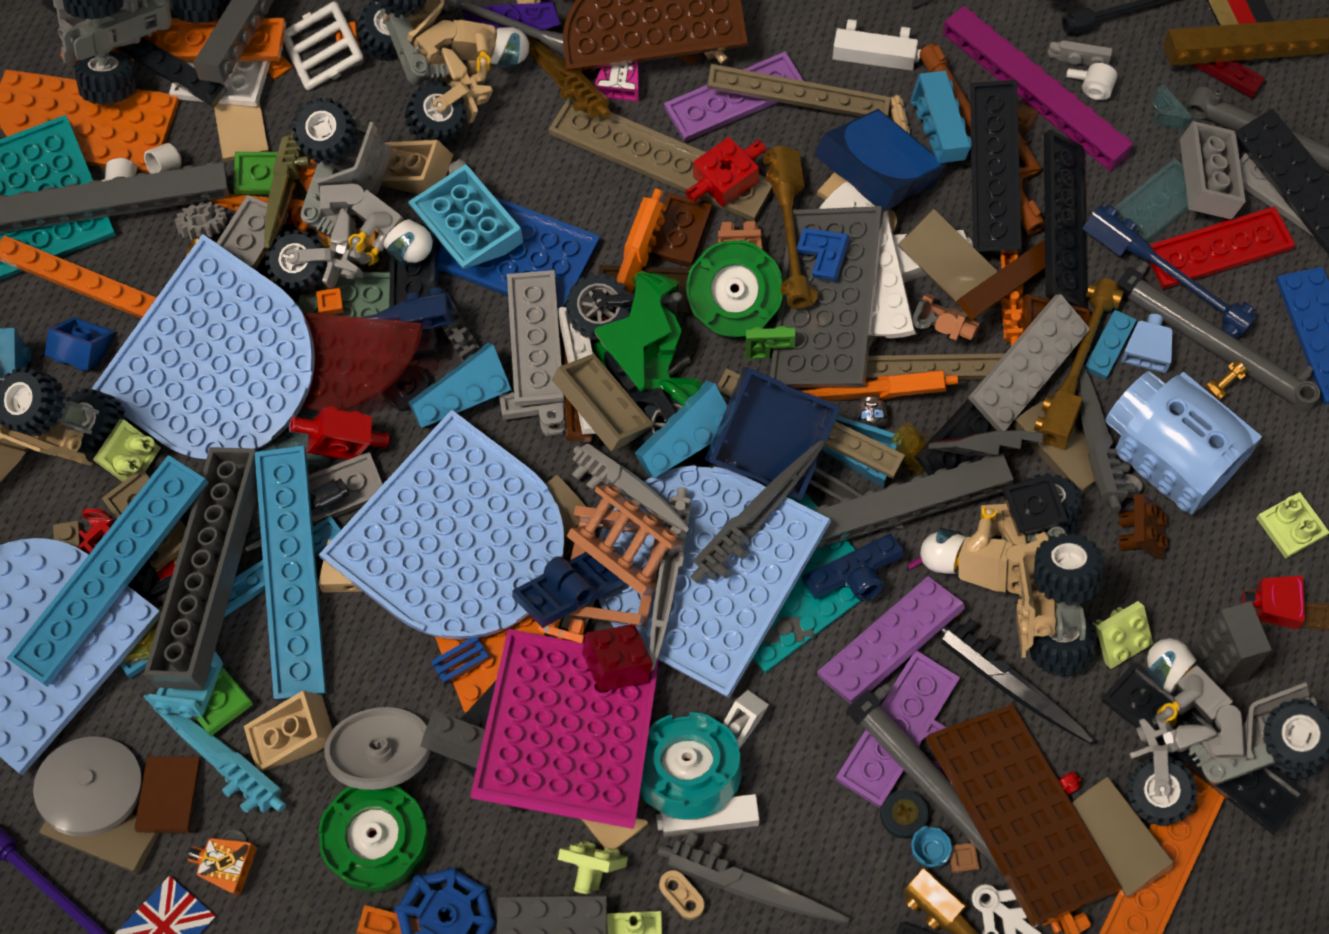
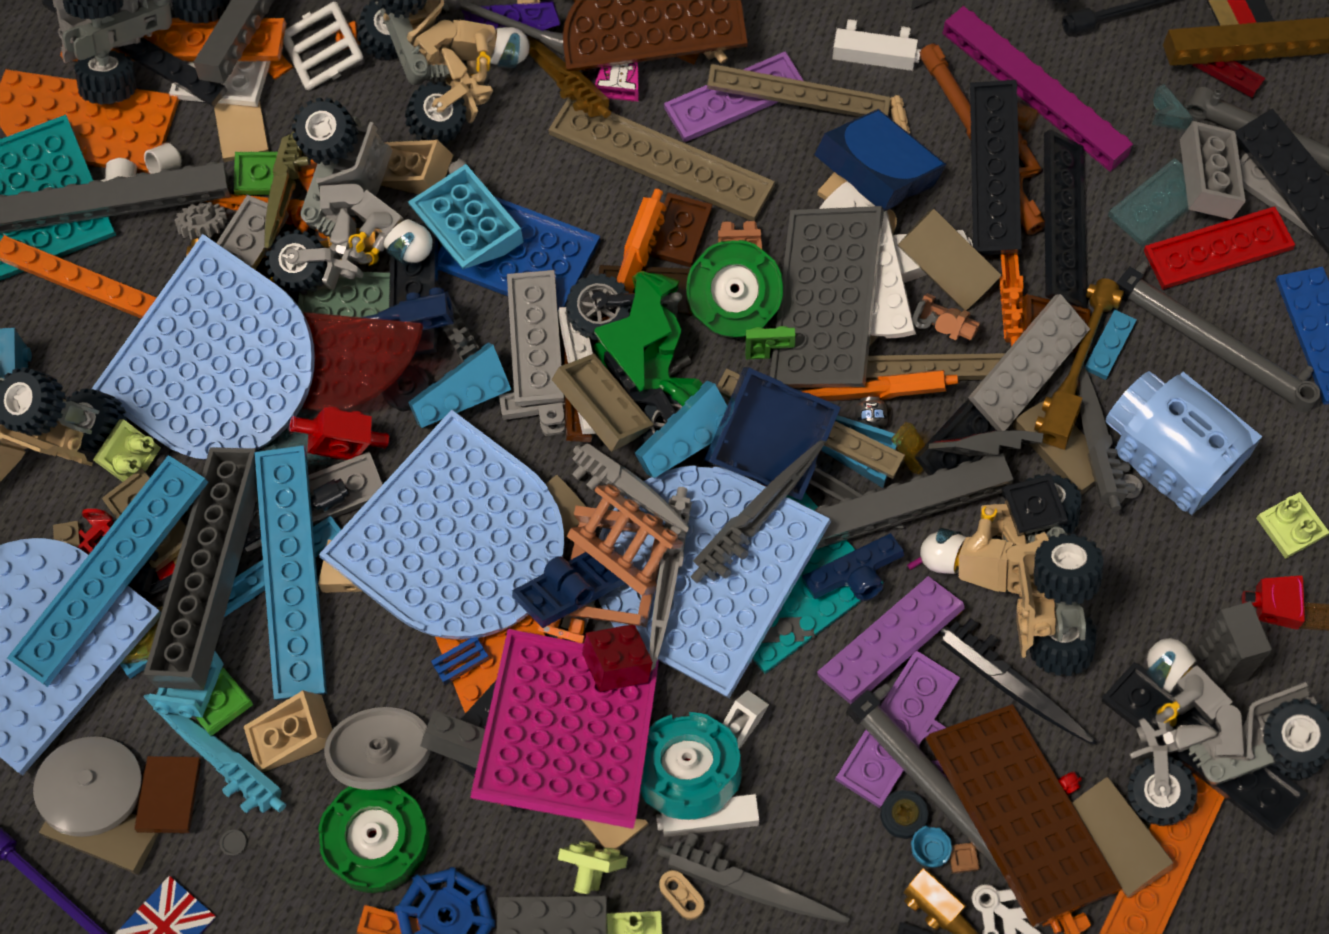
blue slope [45,317,116,371] -> none
torso [188,838,257,896] -> none
orange plate [316,287,344,317] -> none
red brick [685,137,767,208] -> none
pearl gold bar [763,146,818,309] -> none
blue plate [797,228,850,281] -> none
dark azure wedge [910,71,971,163] -> none
reddish brown tile [956,240,1045,320] -> none
light grey hinge [1048,41,1112,65] -> none
white piece [1067,63,1118,100] -> none
dark blue bar [1082,204,1257,339] -> none
yellowish green plate [1093,601,1153,669] -> none
reddish brown plate [1118,494,1168,559] -> none
light blue torso [1121,314,1172,373] -> none
pearl gold bar [1204,360,1248,400] -> none

